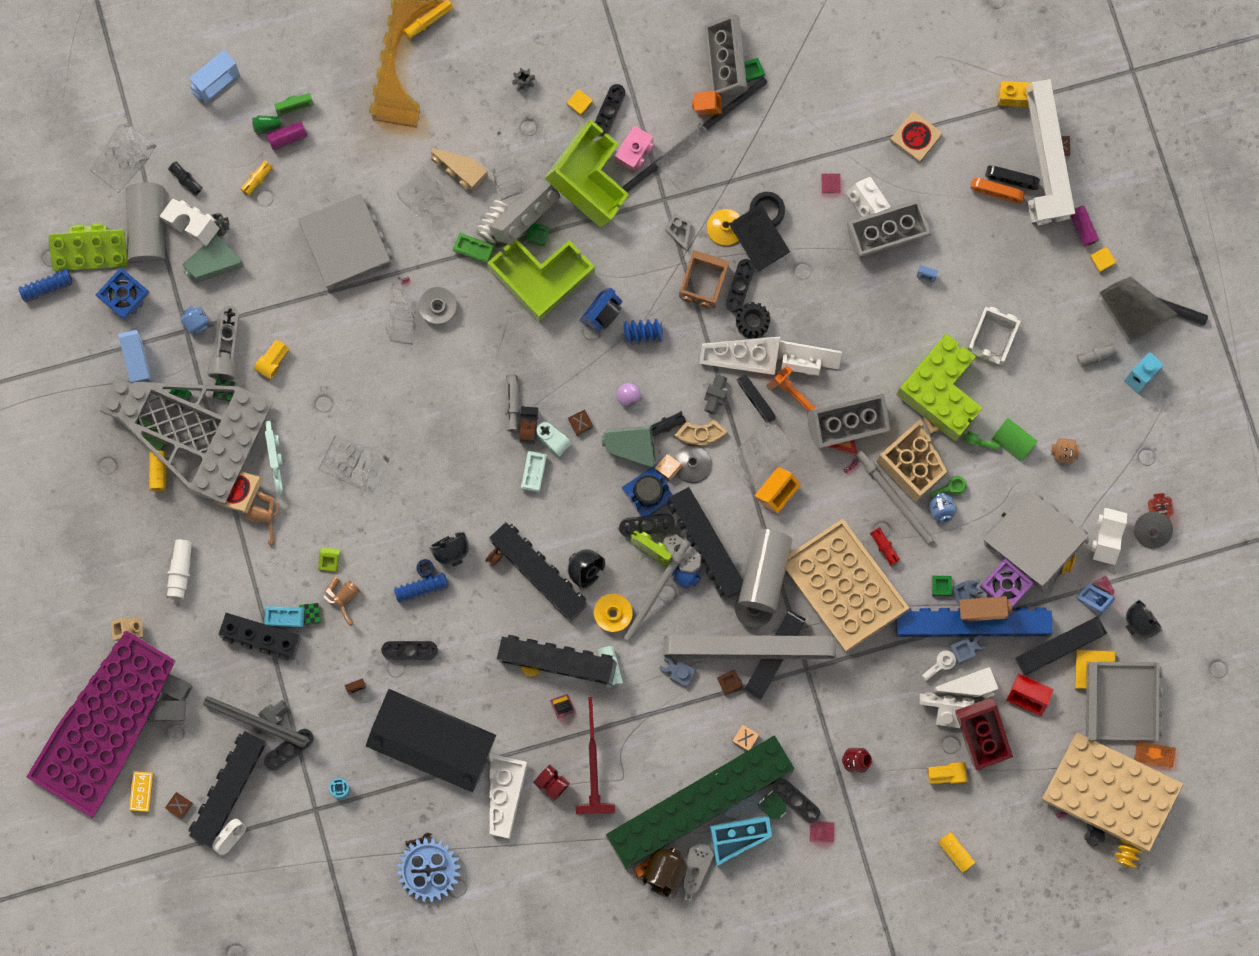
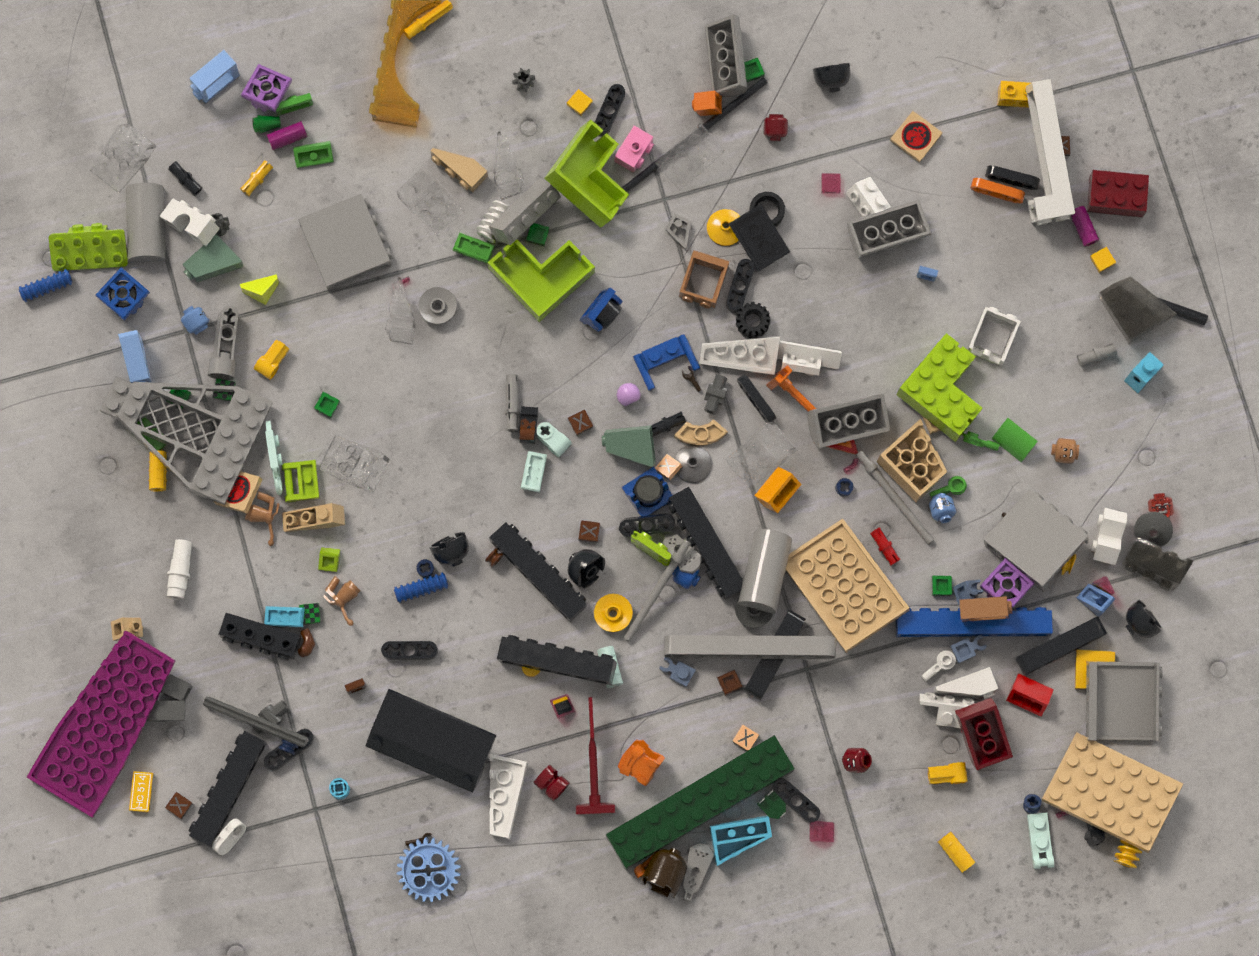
blue piece [623,318,663,345] -> none
clear orange tile [1134,741,1176,768] -> none
none -> neon yellow slope [240,274,279,305]
none -> medium lavender piece [241,64,292,112]
none -> dark blue bush [278,739,298,755]
none -> lime plate [282,460,320,503]
none -> tan slope [282,503,345,532]
none -> bright green slope [293,141,334,168]
none -> reddish brown arm [298,628,315,657]
none -> green tile [314,392,340,418]
none -> reddish brown tile [578,520,600,543]
none -> orange piece [618,739,665,786]
none -> blue plate [633,334,700,391]
none -> dark brown hand [682,366,702,392]
none -> dark red head [763,114,788,141]
none -> black cylinder [813,63,851,93]
none -> dark blue bush [835,478,854,497]
none -> dark blue bush [1023,794,1041,814]
none -> light aqua plate [1027,812,1054,869]
none -> dark red brick [1087,170,1149,218]
none -> clear smoke wedge [1121,537,1193,591]

